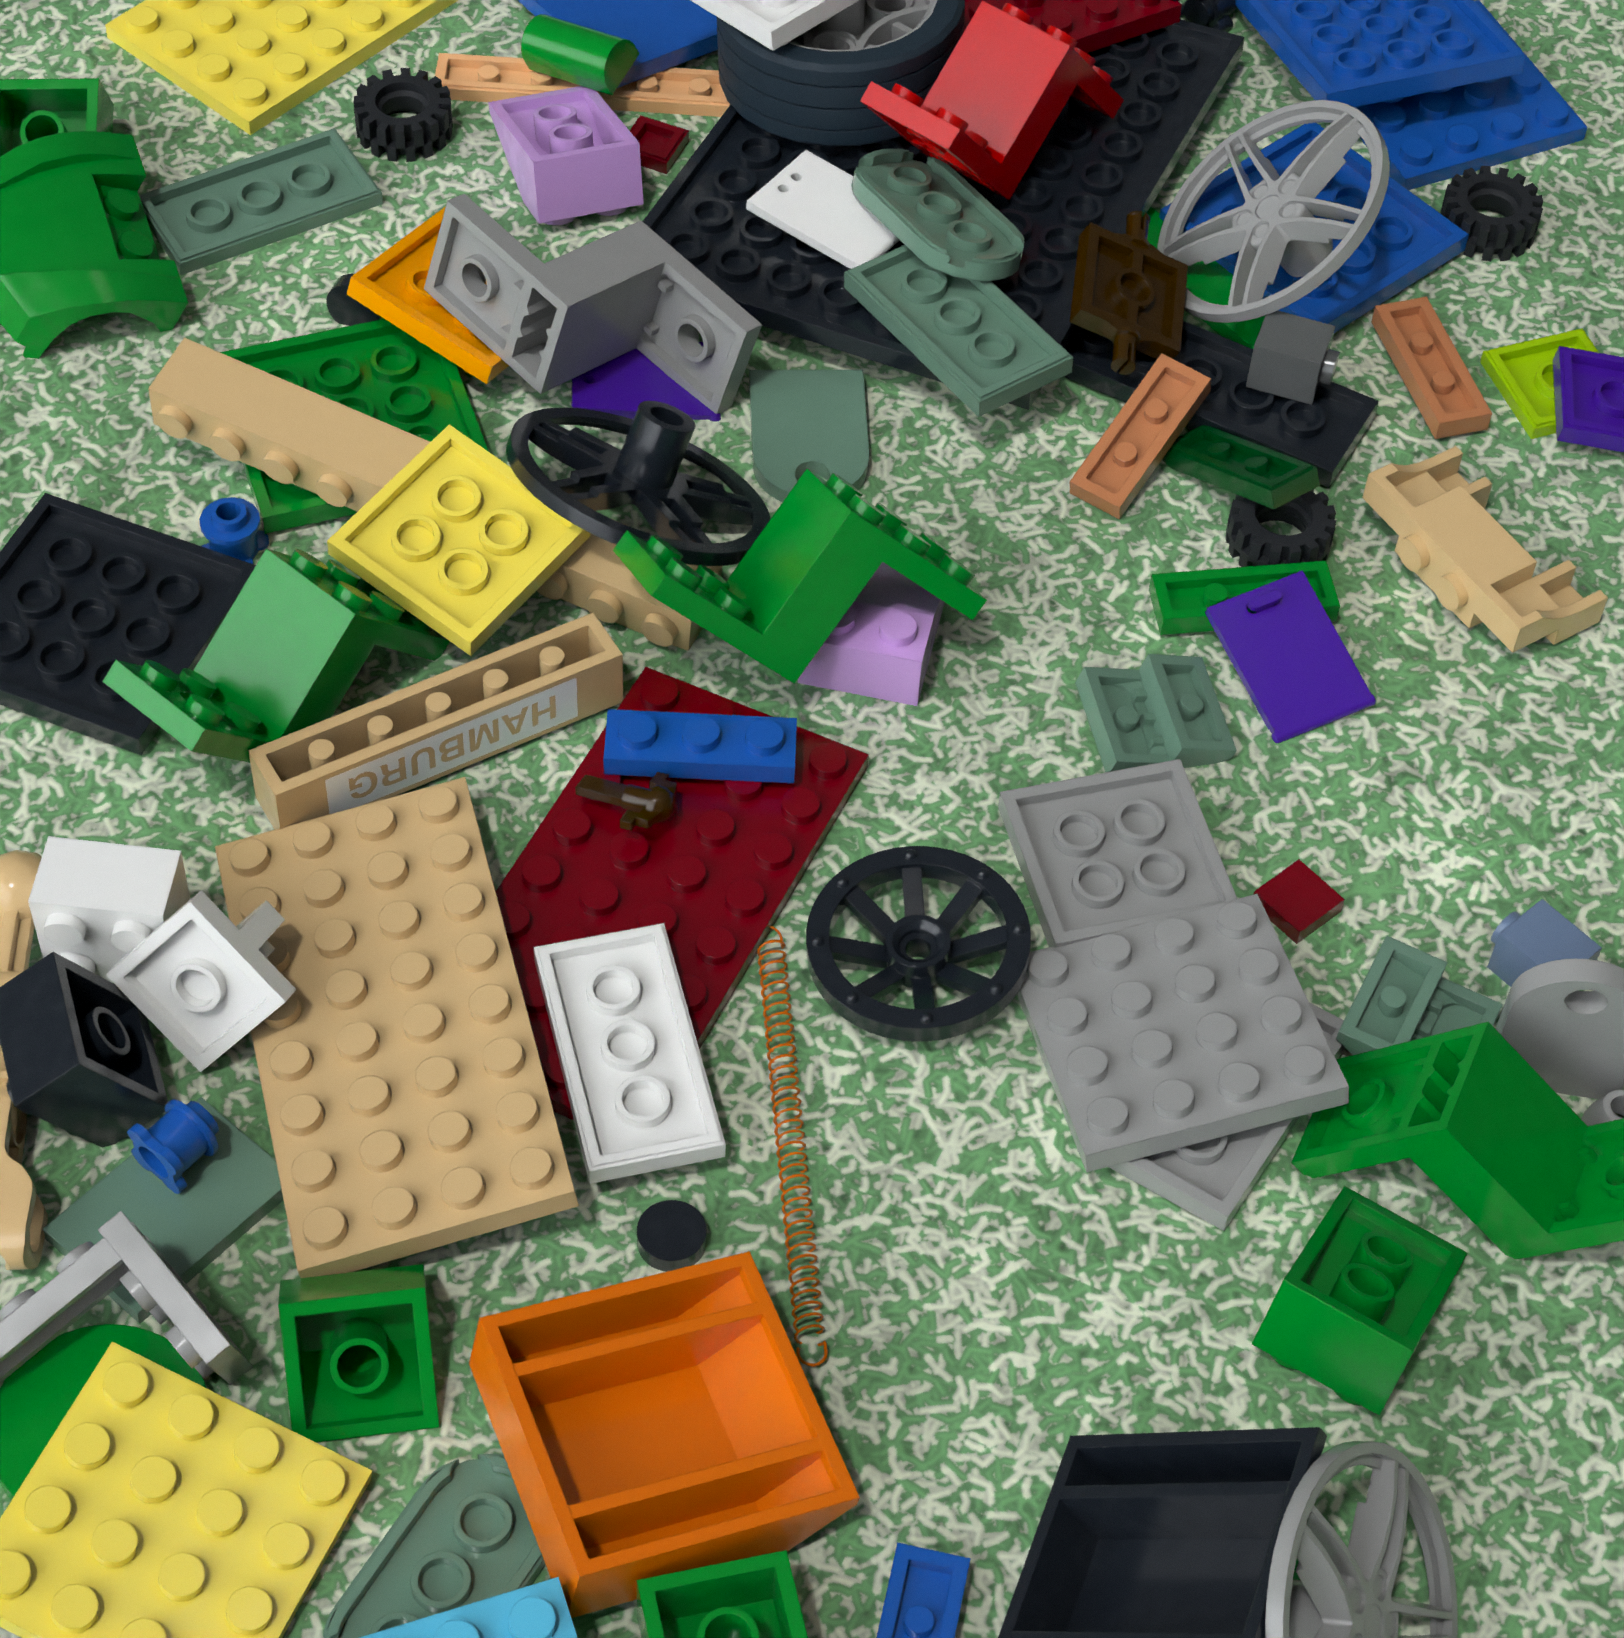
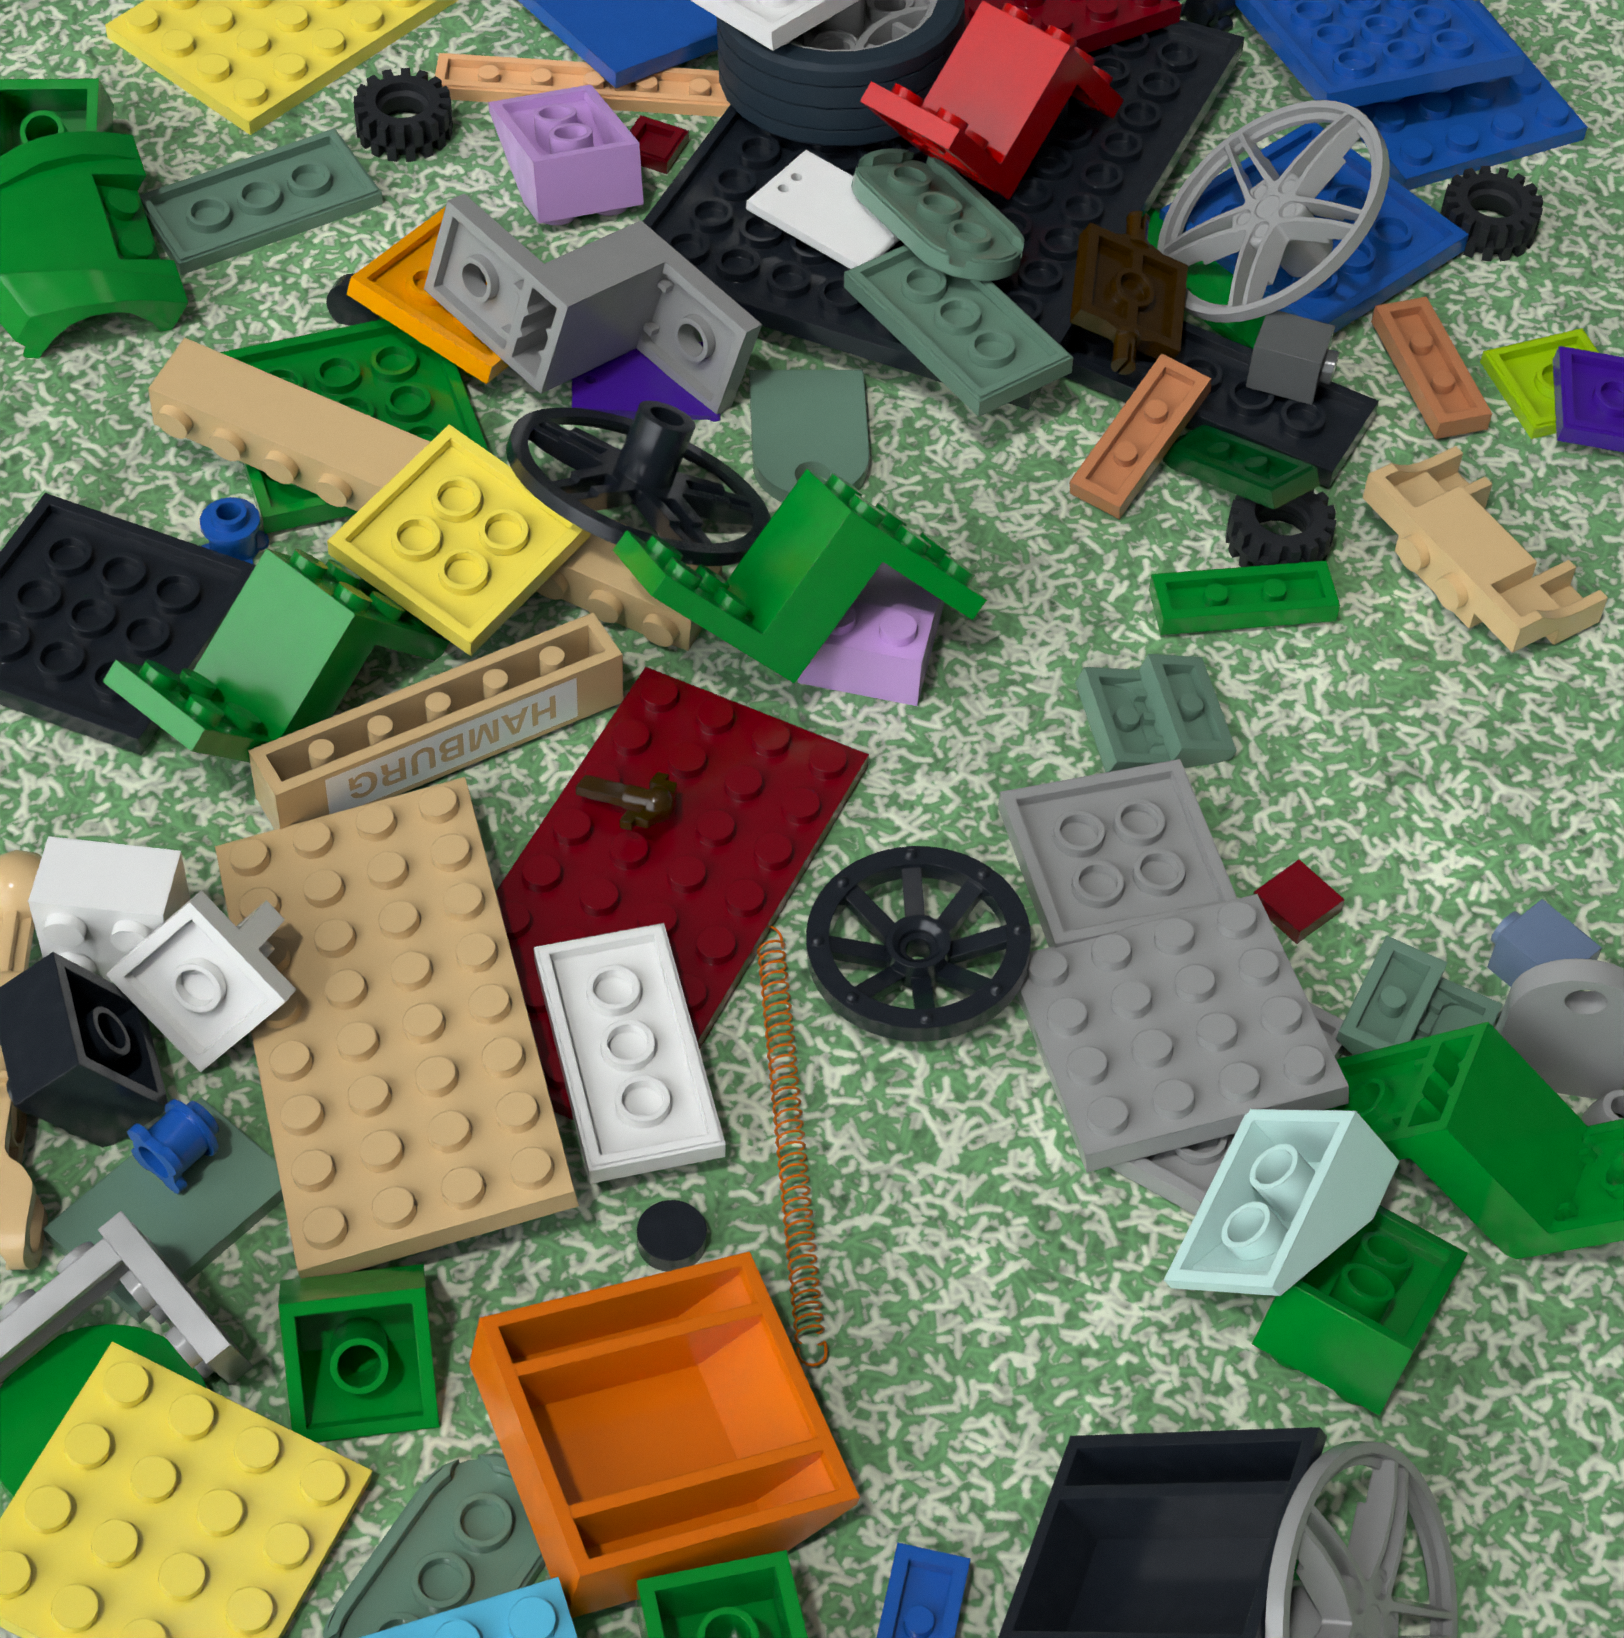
green brick [521,14,639,95] -> none
blue plate [603,709,797,783] -> none
dark purple container [1205,570,1376,743] -> none
none -> light aqua slope [1164,1109,1400,1296]

